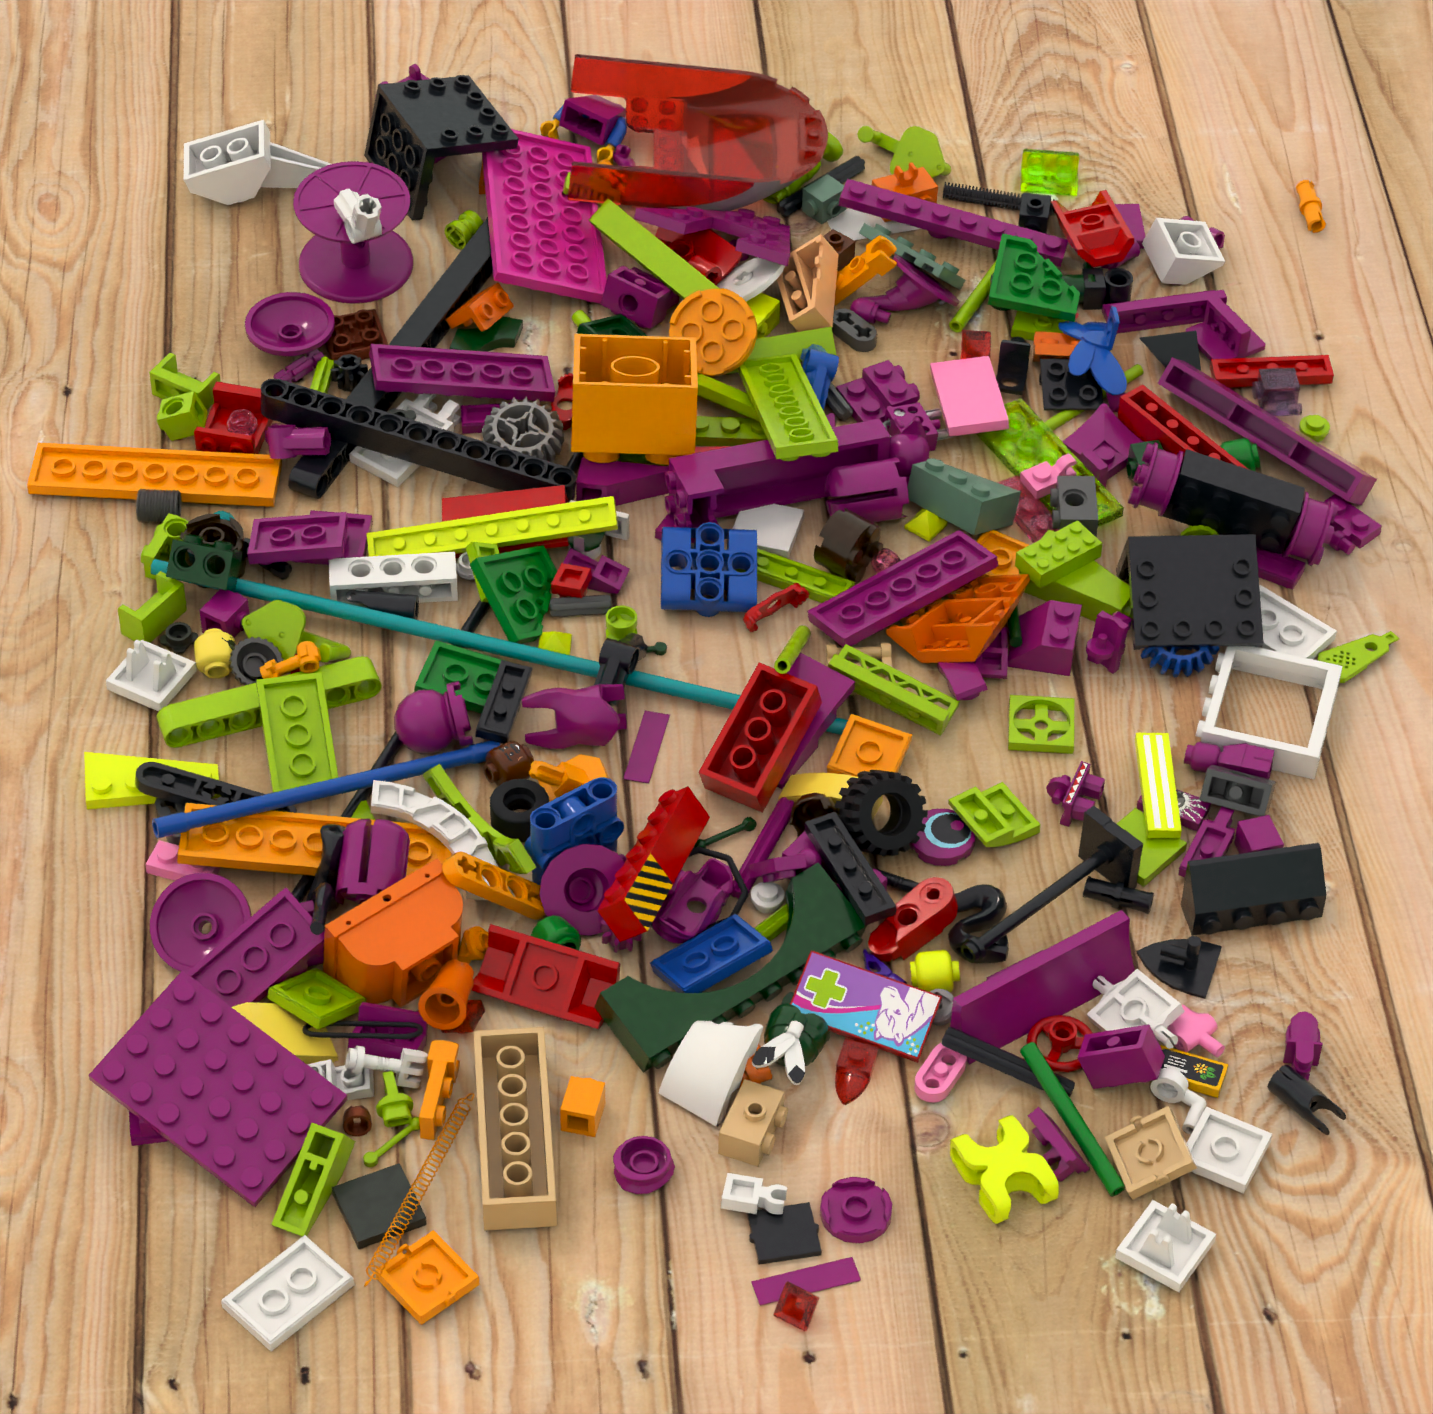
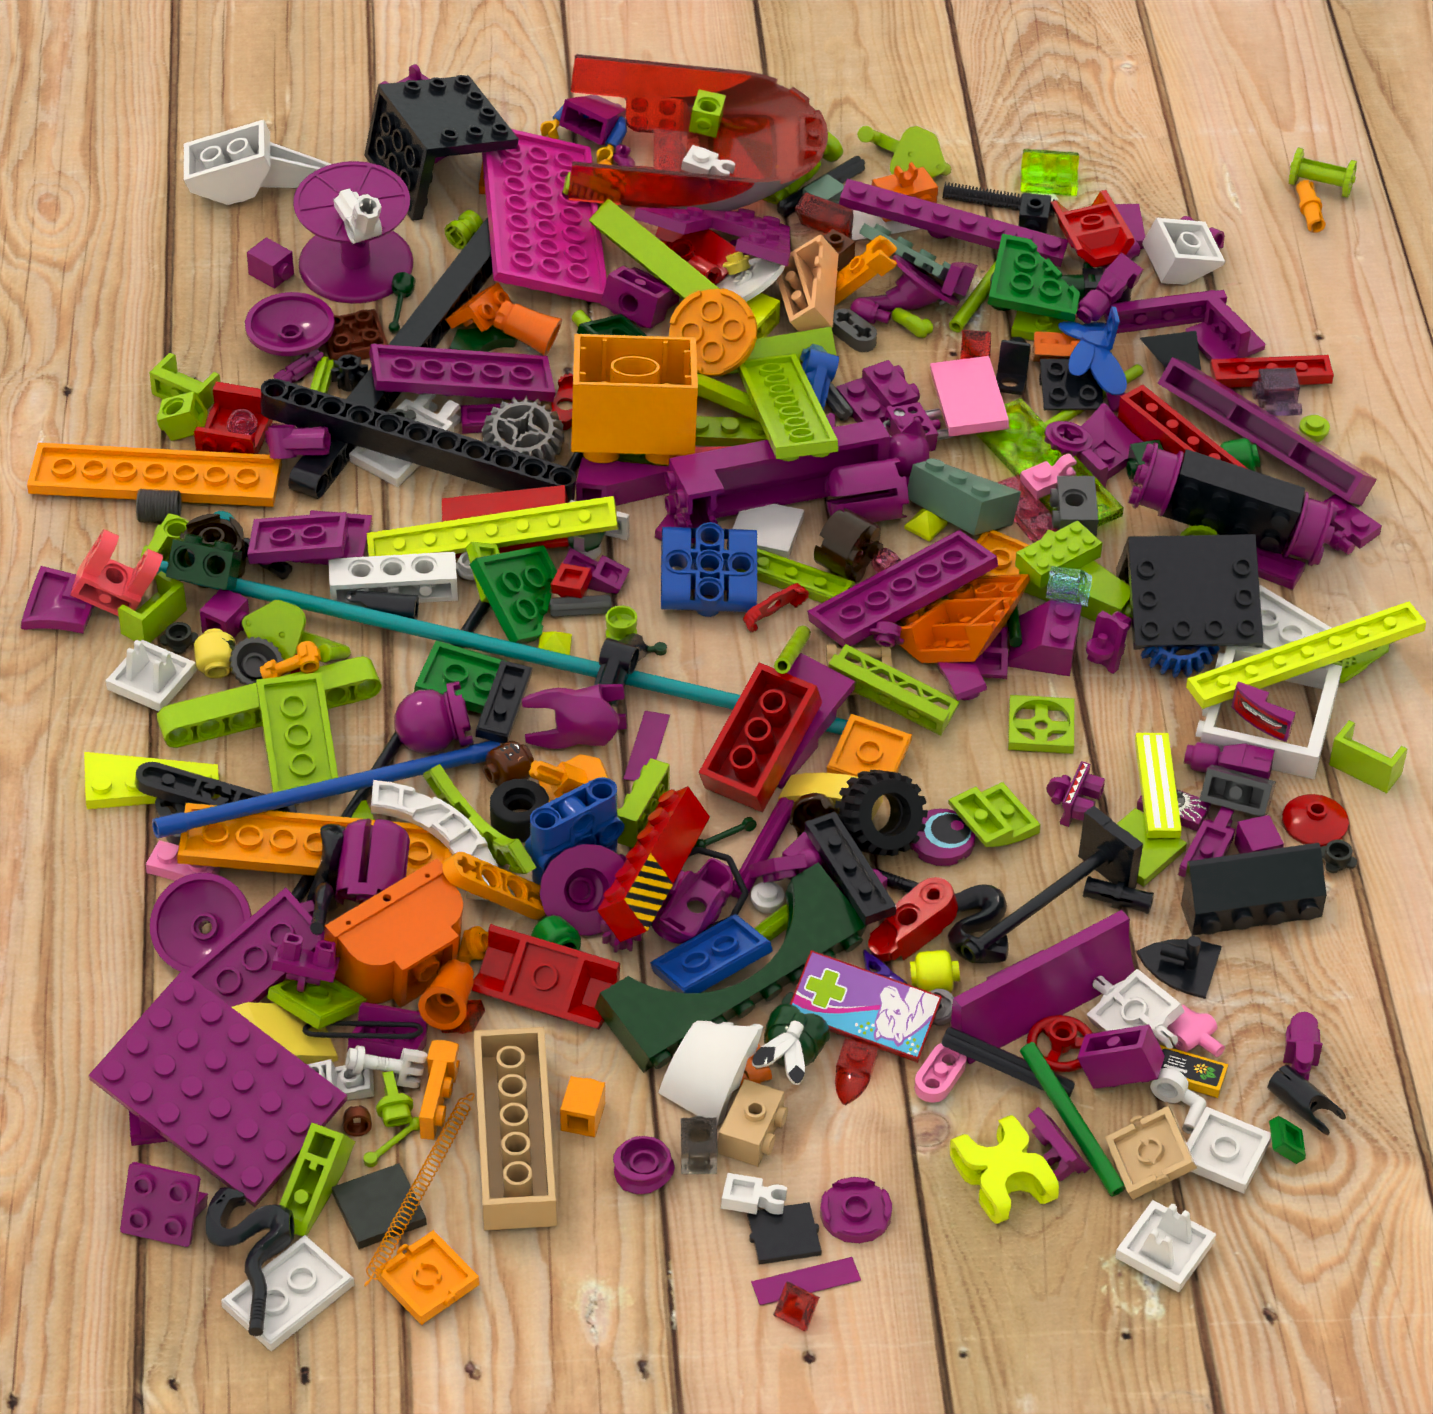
none -> magenta plate [21,566,95,634]
none -> coral brick [70,529,163,616]
none -> magenta bracket [120,1162,208,1247]
none -> black animal [206,1187,295,1336]
none -> magenta brick [247,237,294,289]
none -> magenta hips [271,933,341,993]
none -> dark green hinge [388,272,416,333]
none -> orange plant [493,300,562,356]
none -> lime piece [617,758,670,848]
none -> clear smoke brick [680,1116,718,1174]
none -> white plate [681,145,736,183]
none -> lime brick [689,89,726,138]
none -> light yellow plate [723,252,751,275]
none -> clear red slope [795,193,854,239]
none -> magenta plate [869,621,904,647]
none -> lime arm [892,307,934,338]
none -> magenta slope [941,262,978,296]
none -> magenta gear [1044,421,1093,457]
none -> clear light blue brick [1046,566,1092,607]
none -> magenta piece [1076,253,1143,324]
none -> neon yellow plate [1186,601,1426,709]
none -> slope [1231,681,1296,743]
none -> green tile [1269,1115,1306,1164]
none -> red dish [1282,794,1349,847]
none -> lime hose [1289,147,1357,198]
none -> pearl dark grey plate [1321,840,1357,873]
none -> lime panel [1329,720,1408,793]

